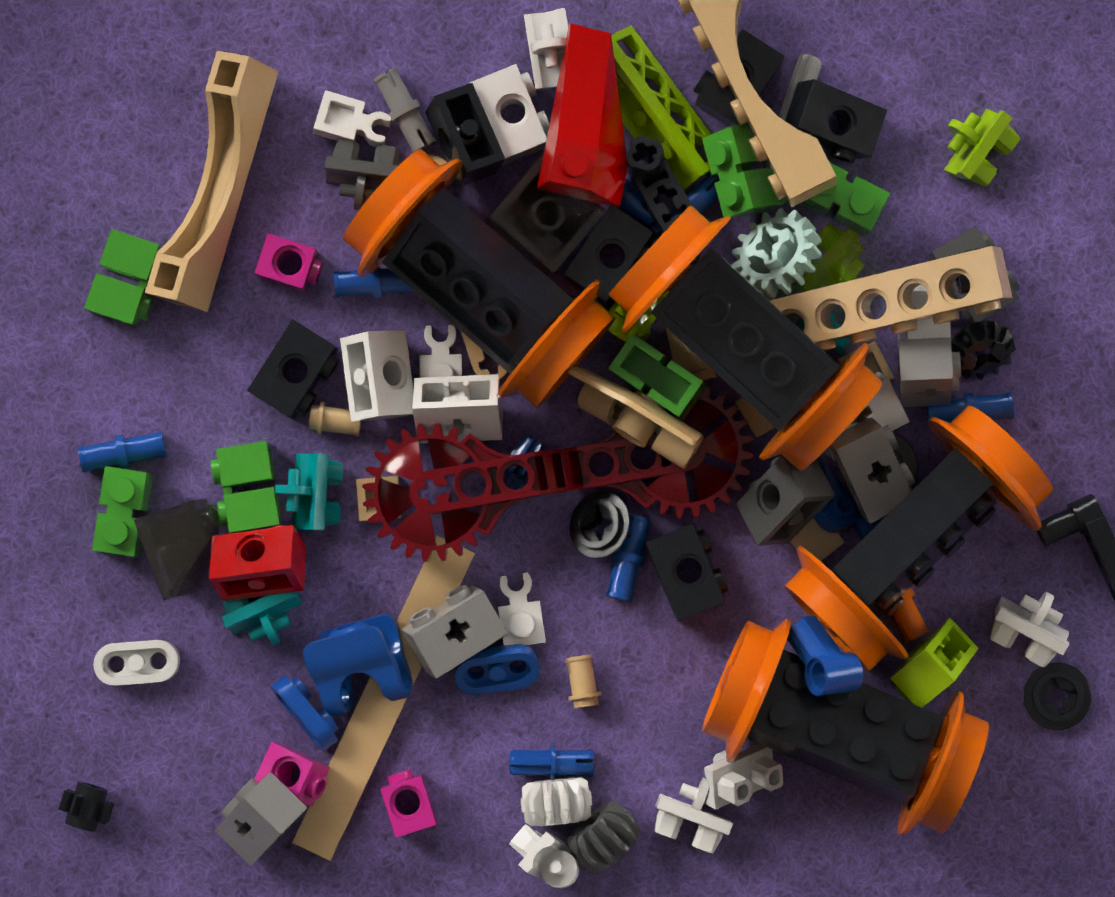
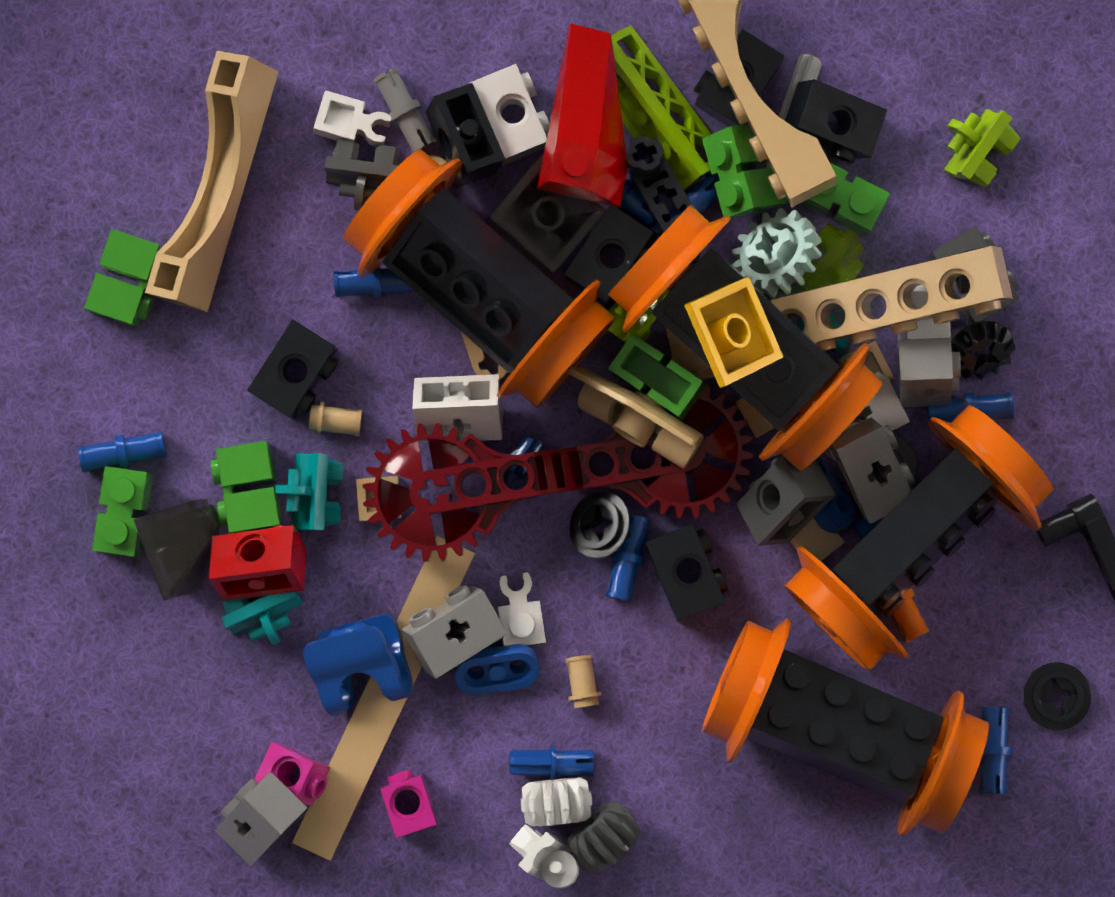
black gear [58,781,115,832] -> none
white plate [93,640,180,686] -> none
dark pink brick [254,233,323,293] -> none
blue plate [270,676,339,752] -> none
white brick [340,330,414,422] -> none
white plate [419,325,462,378] -> none
white hips [524,8,568,91] -> none
white hips [654,777,733,854] -> none
white hips [704,744,783,810] -> none
blue piece [787,616,863,696] -> none
lime brick [890,617,979,708] -> none
white hips [990,591,1069,667] -> none
none -> yellow slope [684,276,783,388]
none -> blue pin [979,707,1012,794]

